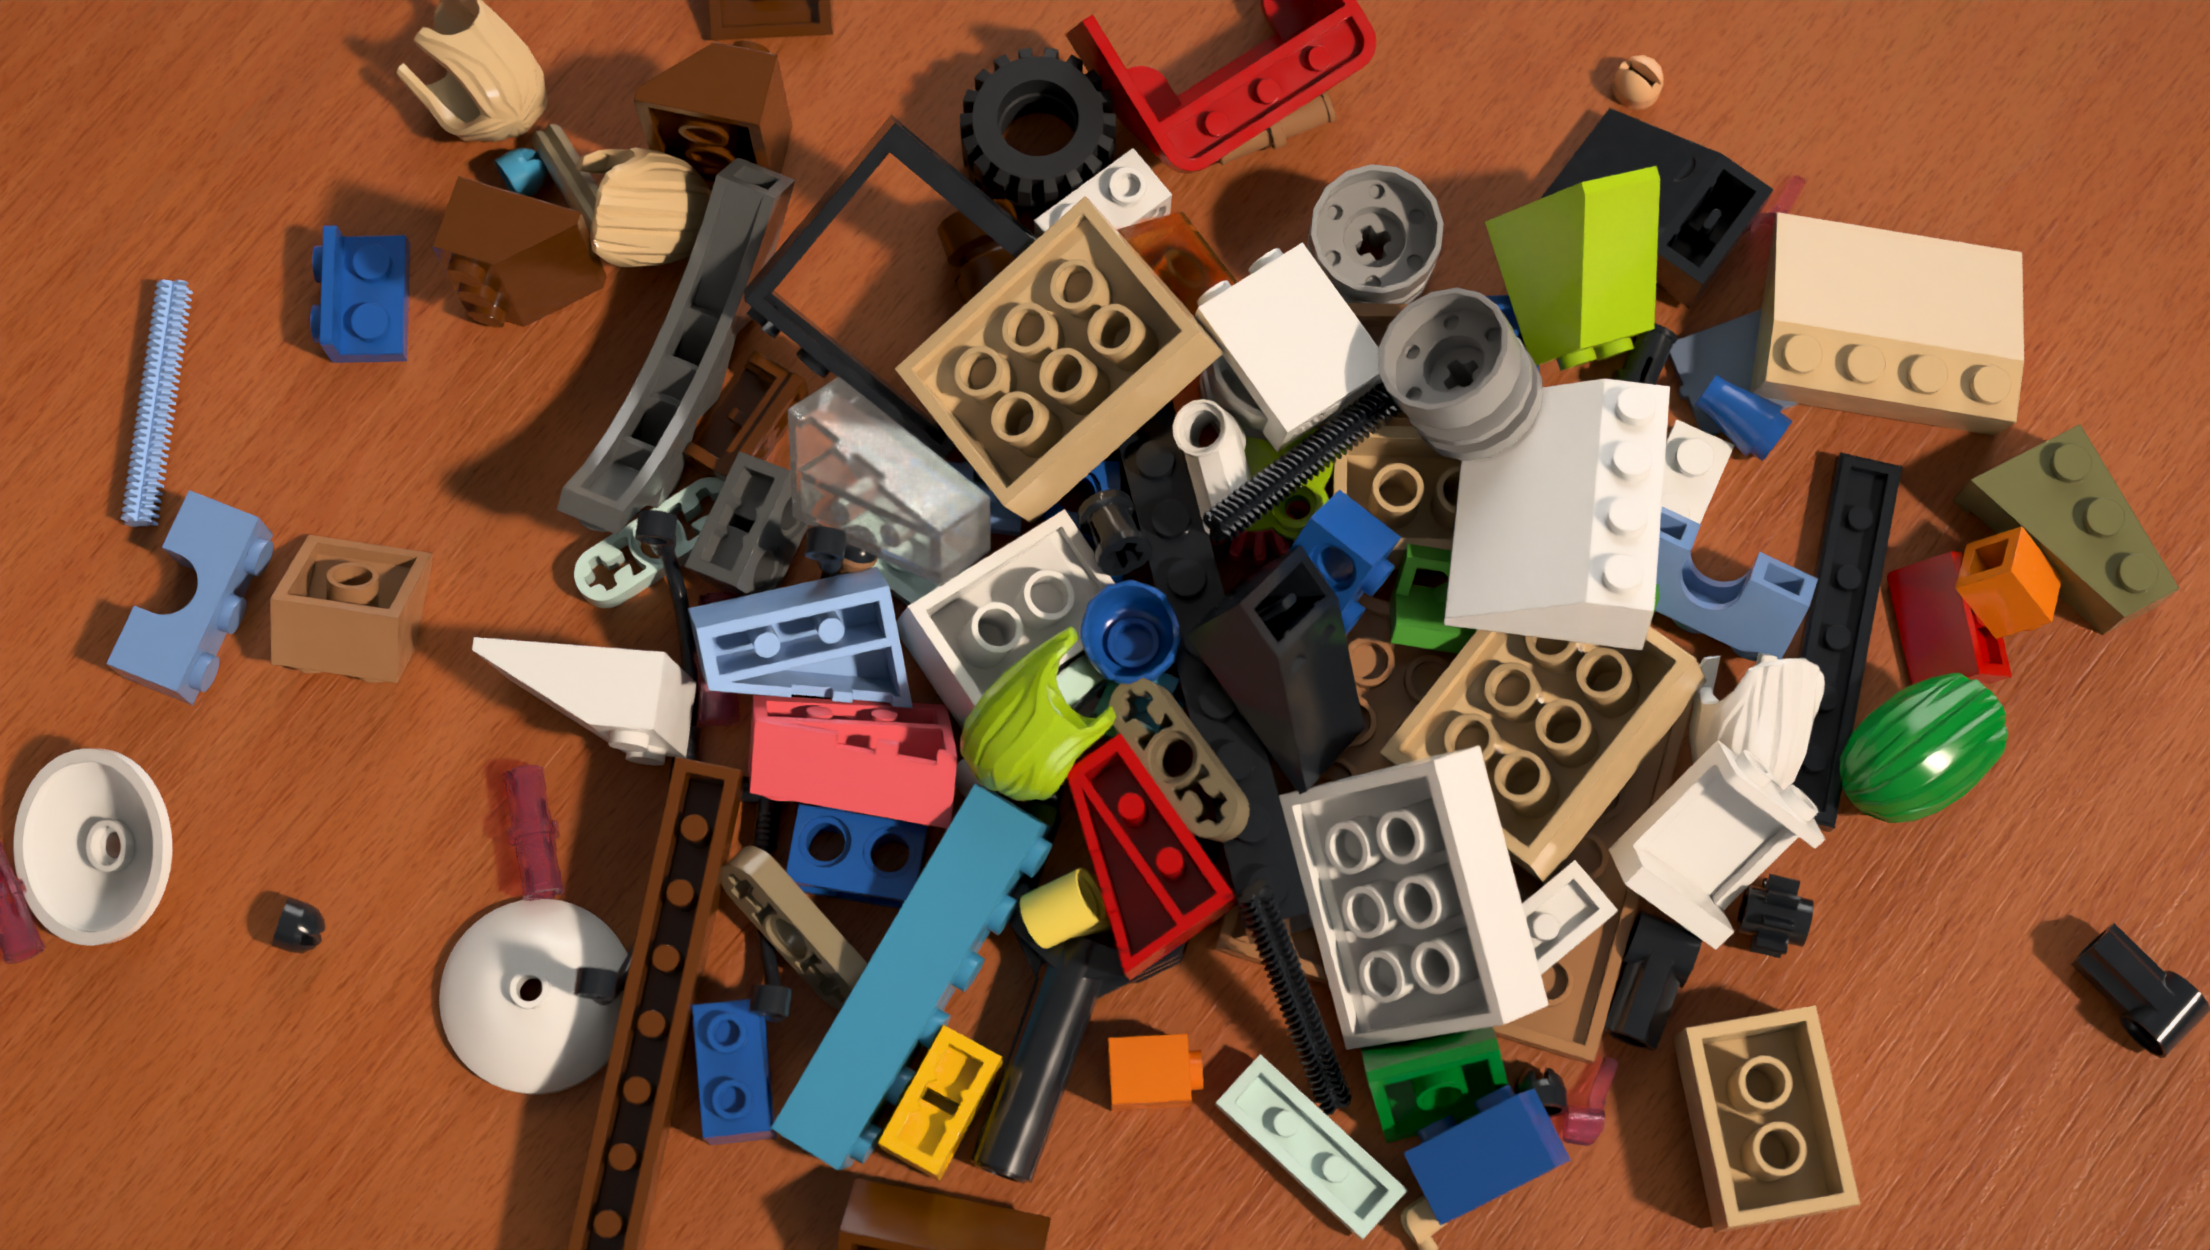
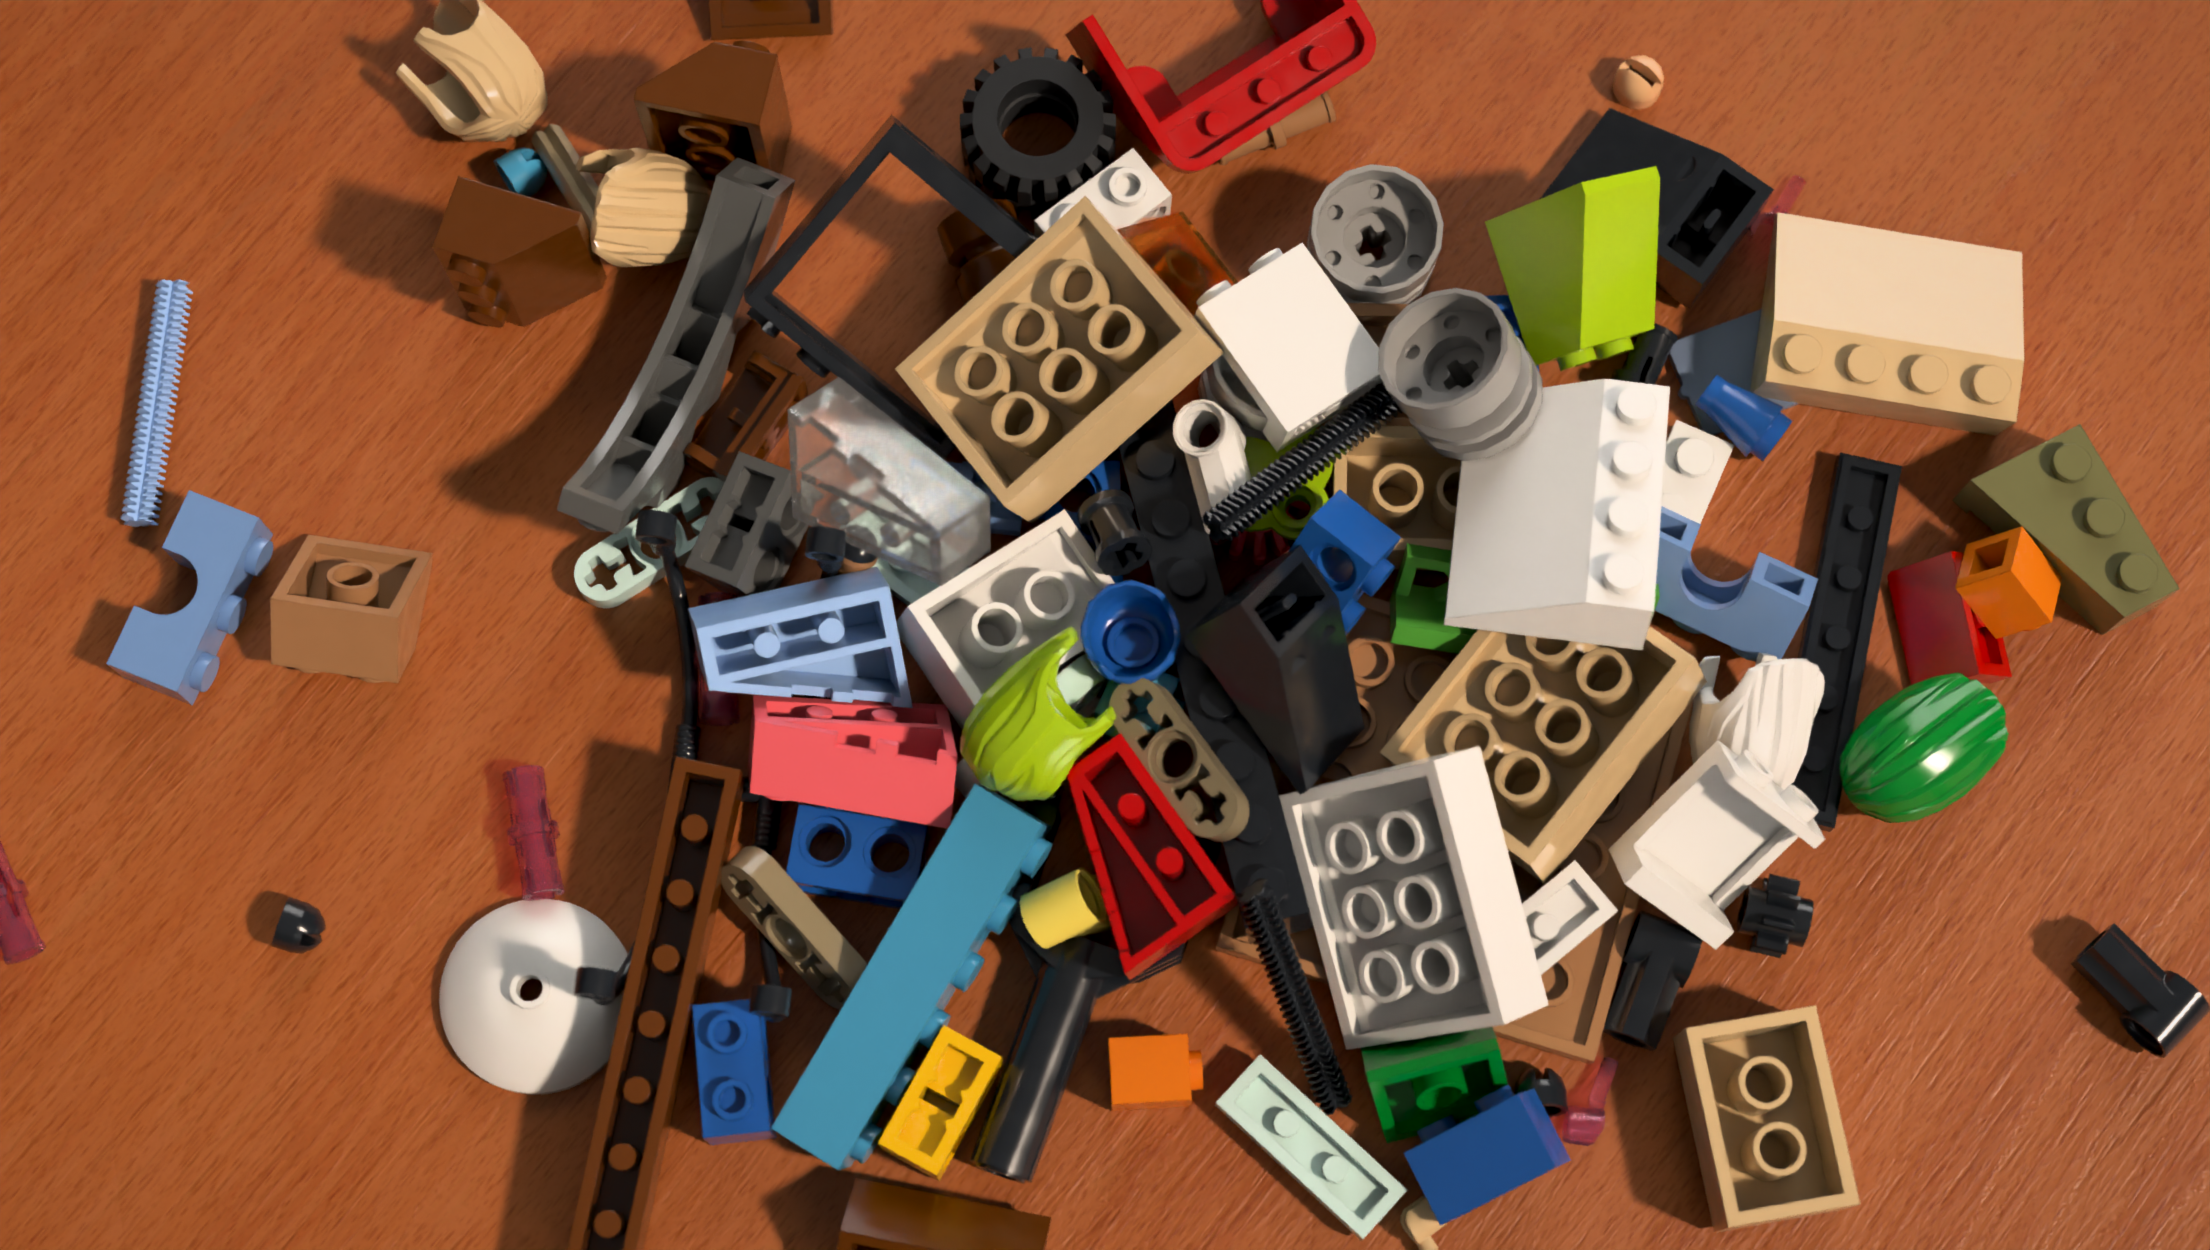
white dish [13,748,172,945] -> none
blue bracket [310,225,410,363] -> none
white slope [472,637,697,765] -> none

